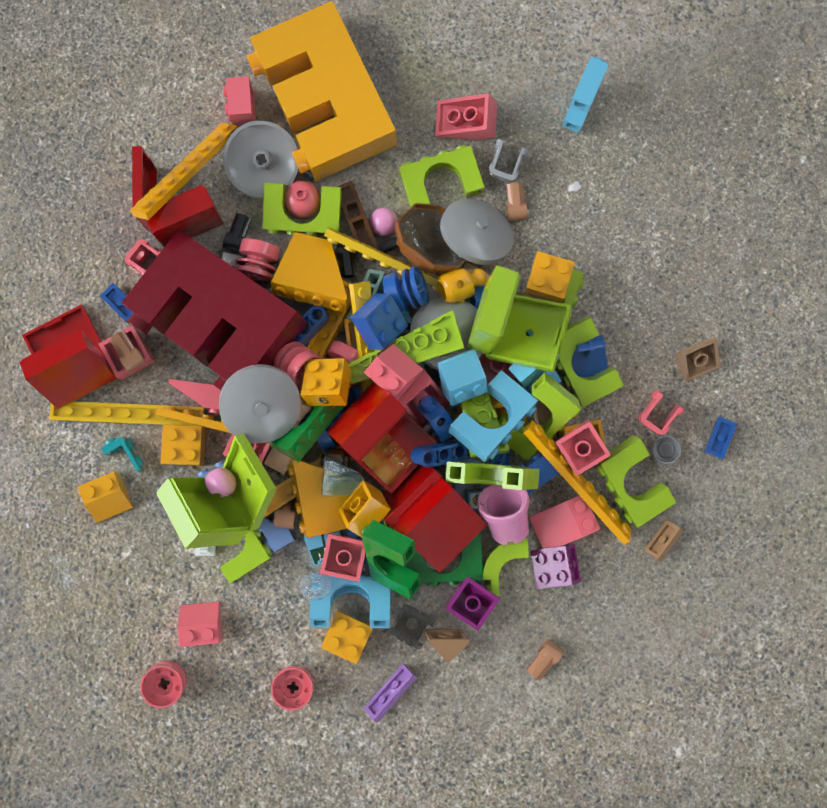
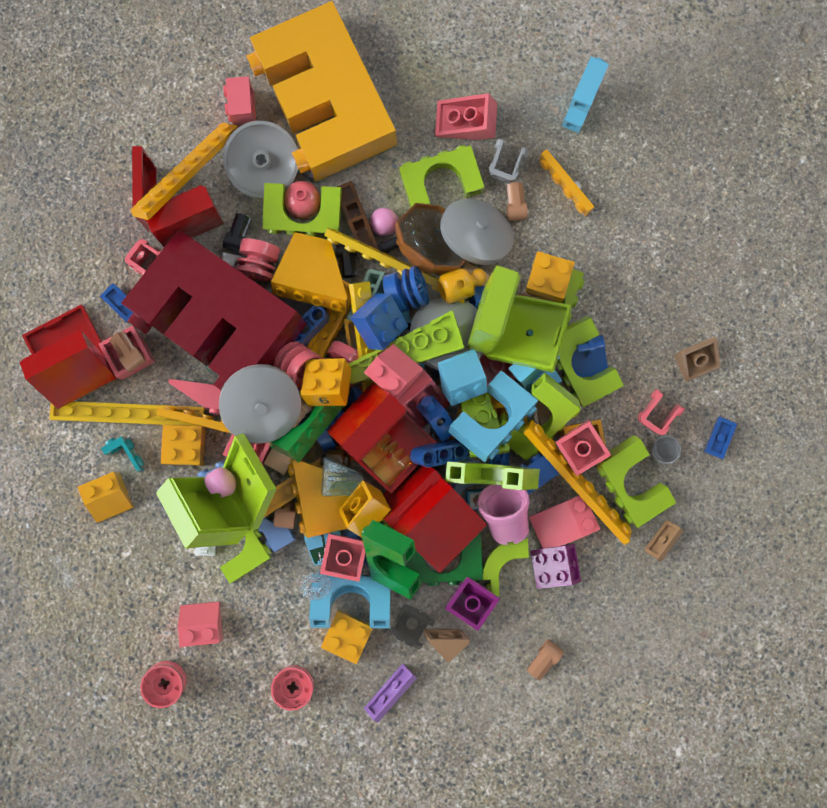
none -> light orange plate [539,149,594,216]

